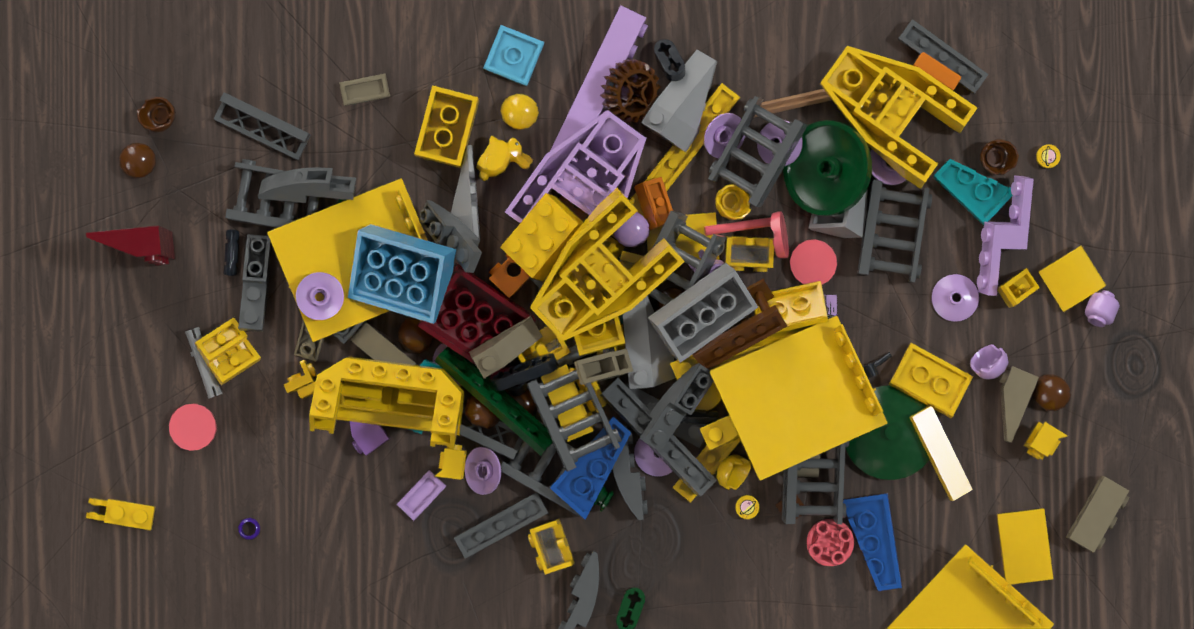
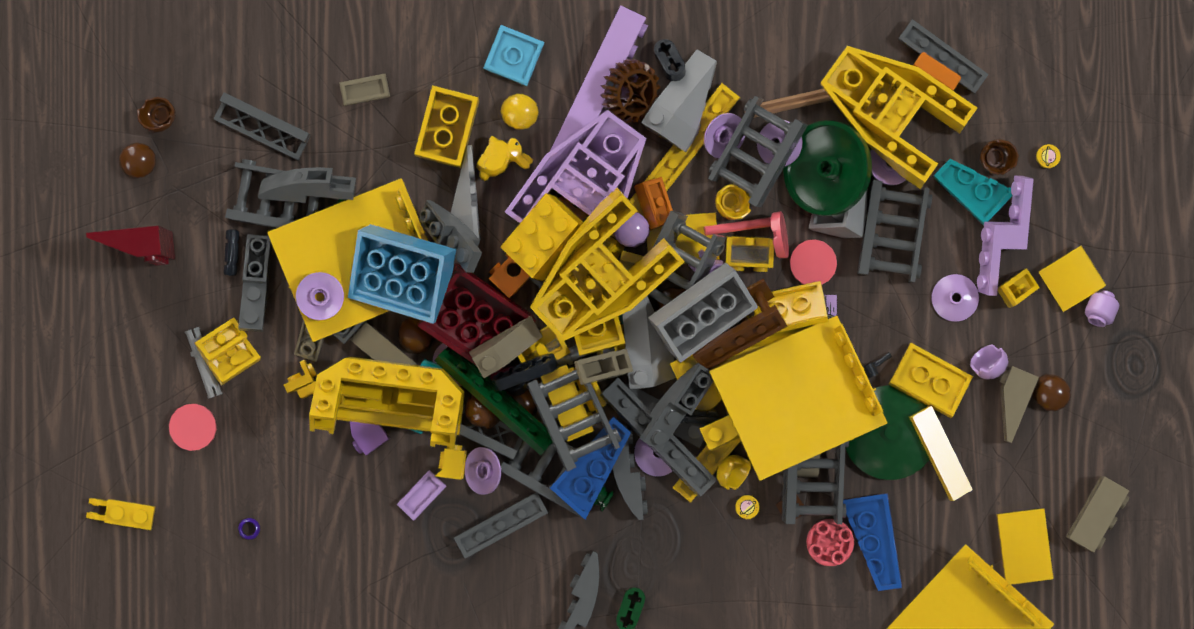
yellow window [528,519,575,575] -> none
yellow window [1023,422,1067,460] -> none

